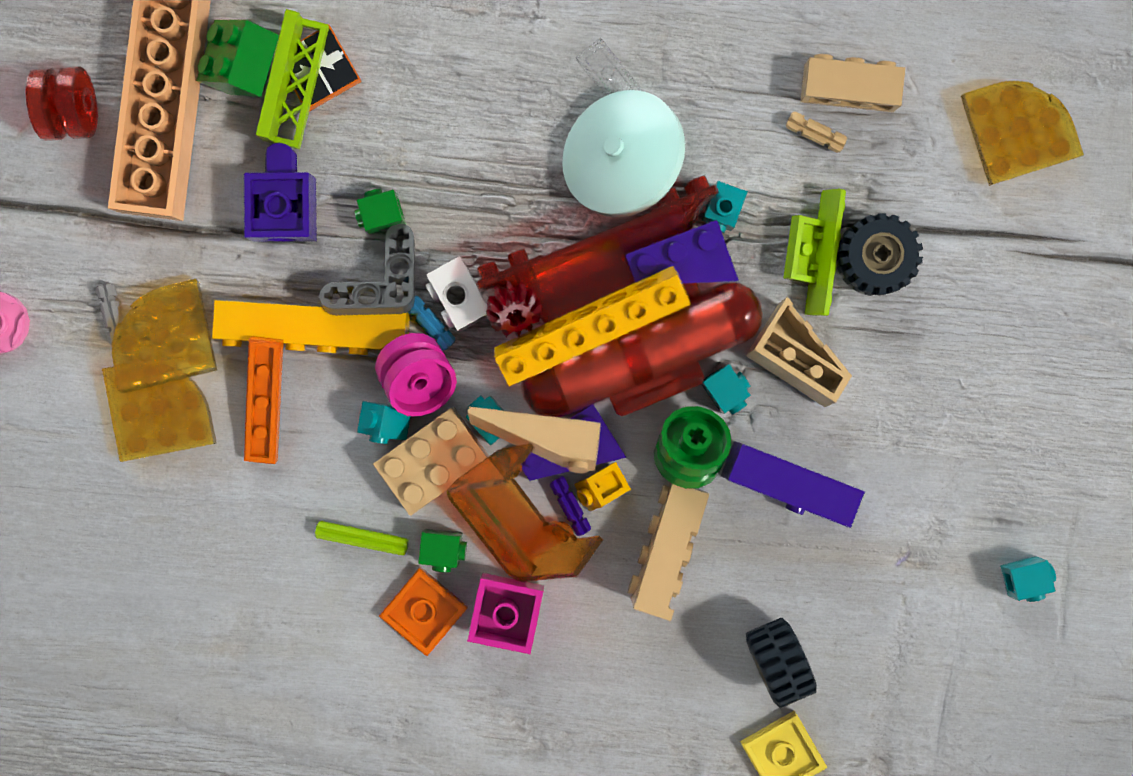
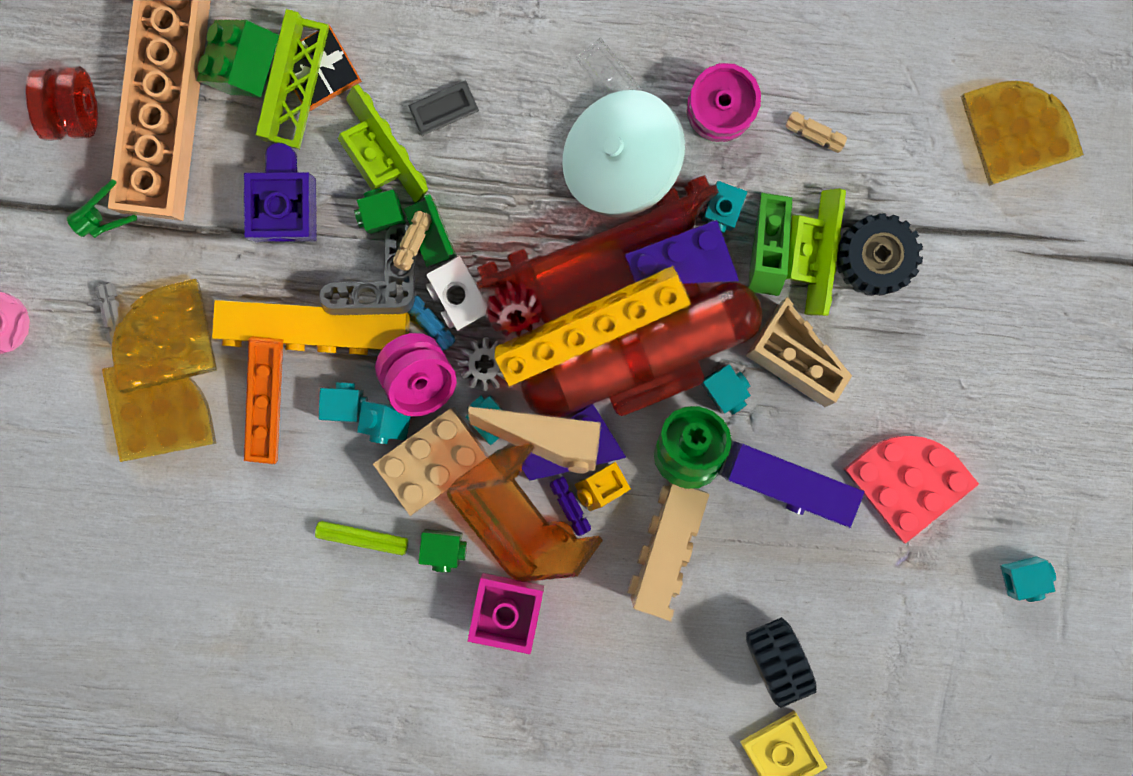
orange tile [379,566,468,656] -> none
tan brick [800,54,906,113] -> none
none -> green plant [67,179,137,238]
none -> teal brick [318,382,368,422]
none -> lime bracket [337,84,428,203]
none -> tan axle [393,211,432,271]
none -> green panel [403,194,457,268]
none -> dark grey tile [408,80,479,136]
none -> light grey gear [458,337,505,391]
none -> dark pink wheel [687,63,761,142]
none -> bright green slope [748,193,792,296]
none -> coral plate [844,436,979,544]

